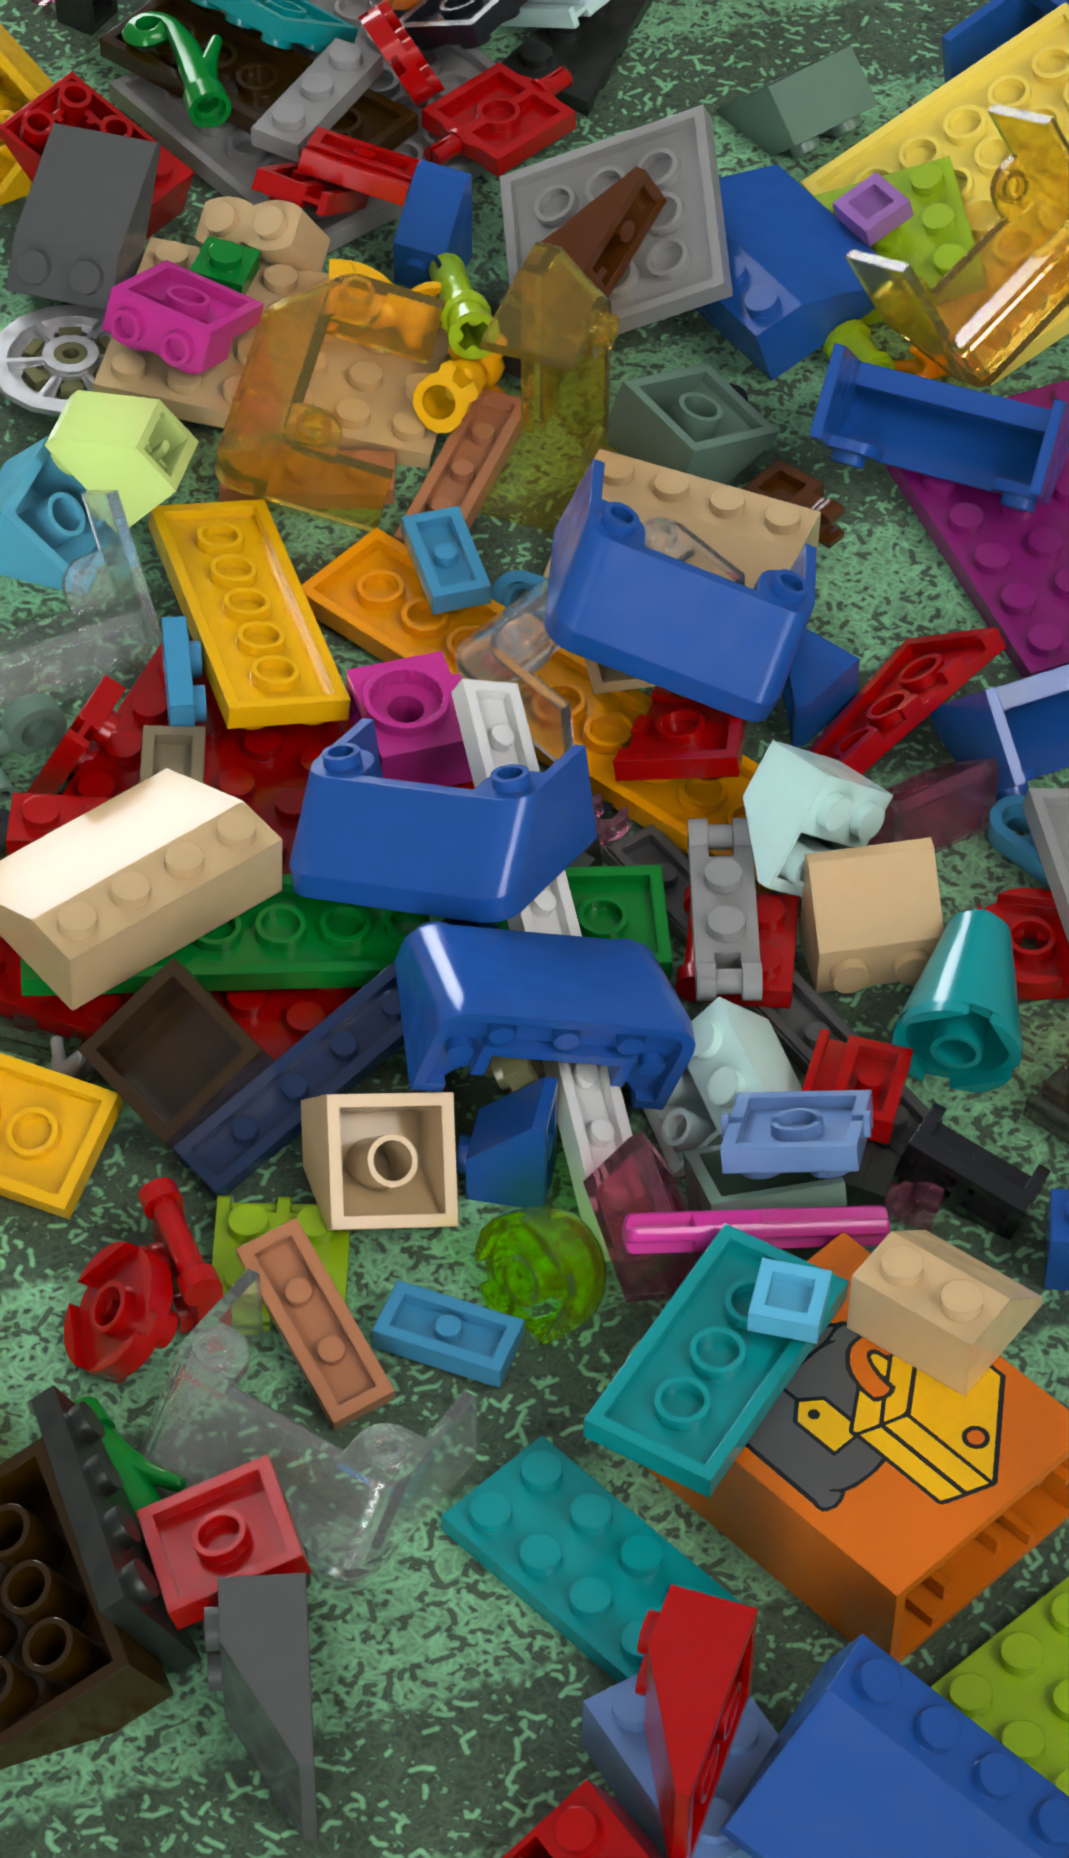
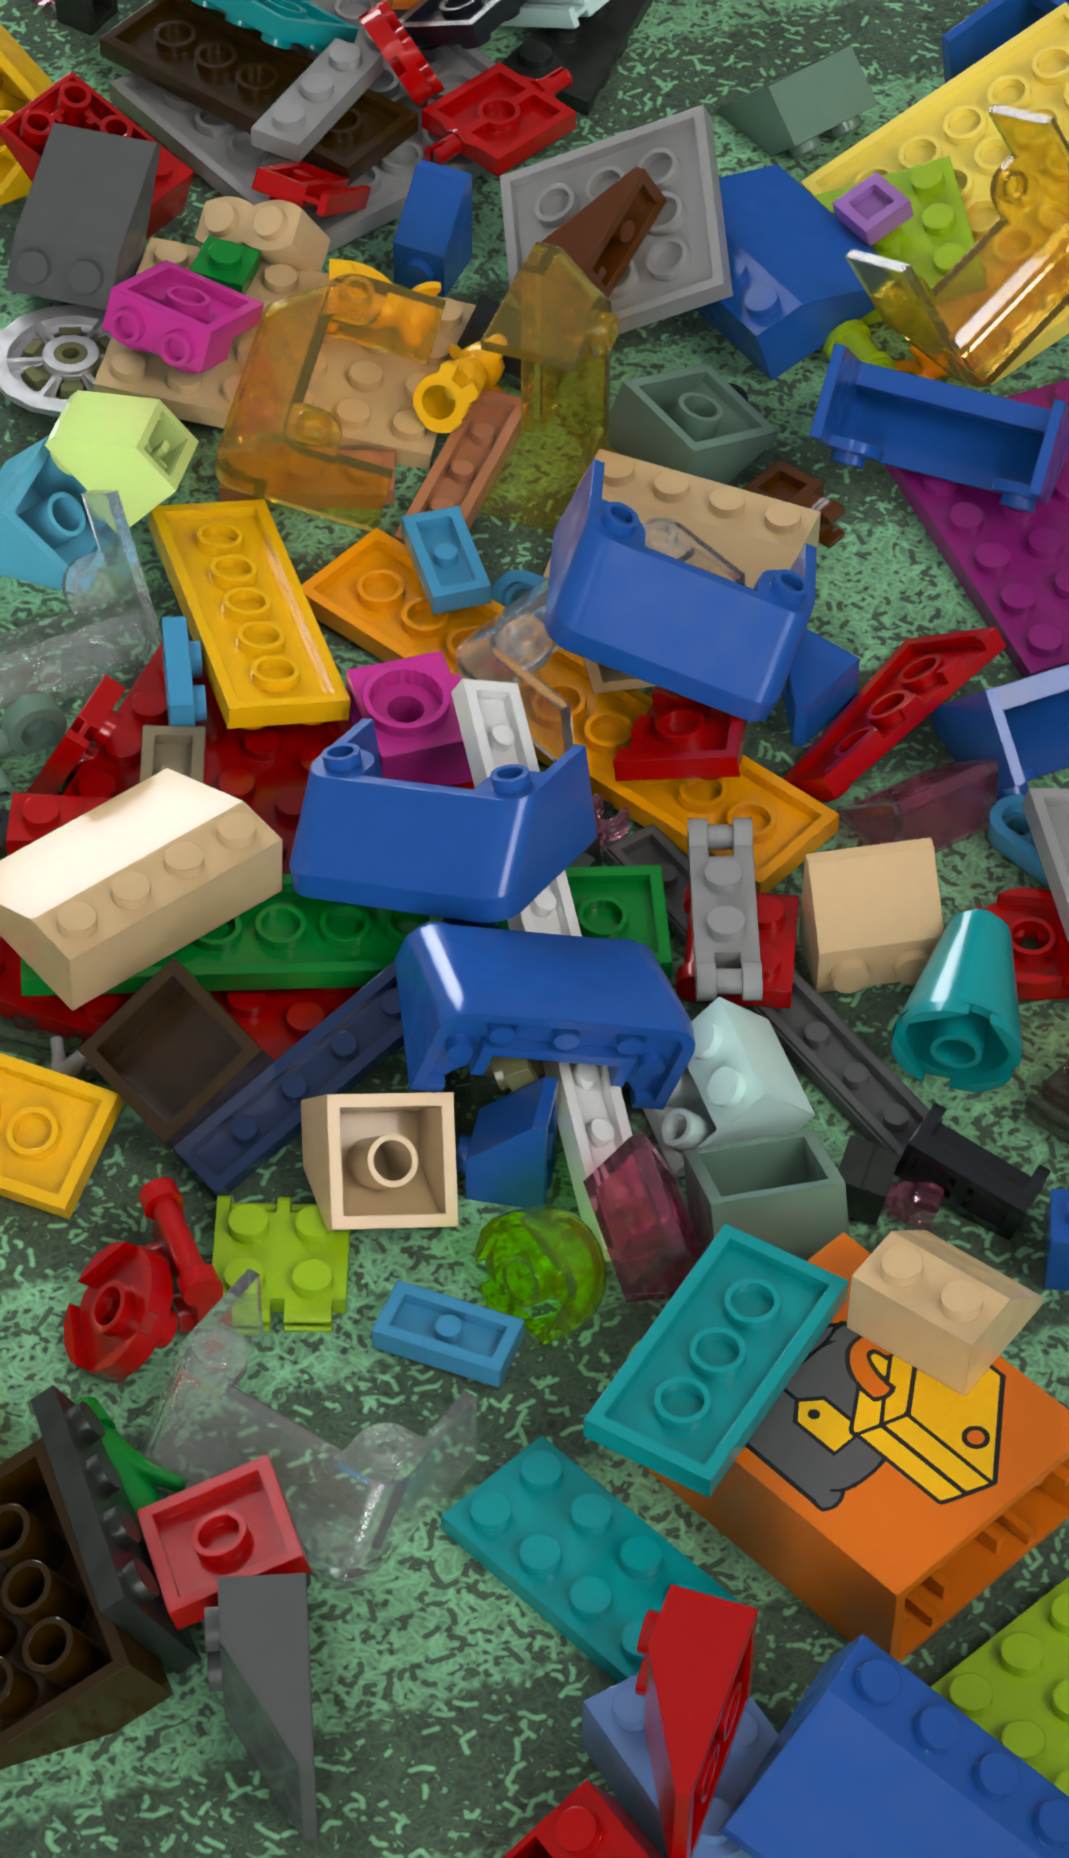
green plant [122,11,232,129] -> none
nougat plate [236,1218,395,1431] -> none
red plate [296,127,420,206] -> none
lime pin [429,253,500,360] -> none
dark pink axle [622,1204,890,1255] -> none
medium blue plate [720,1090,873,1180] -> none
light aqua slope [743,740,893,897] -> none
medium azure plate [747,1258,832,1344] -> none
red plate [801,1029,914,1144] -> none

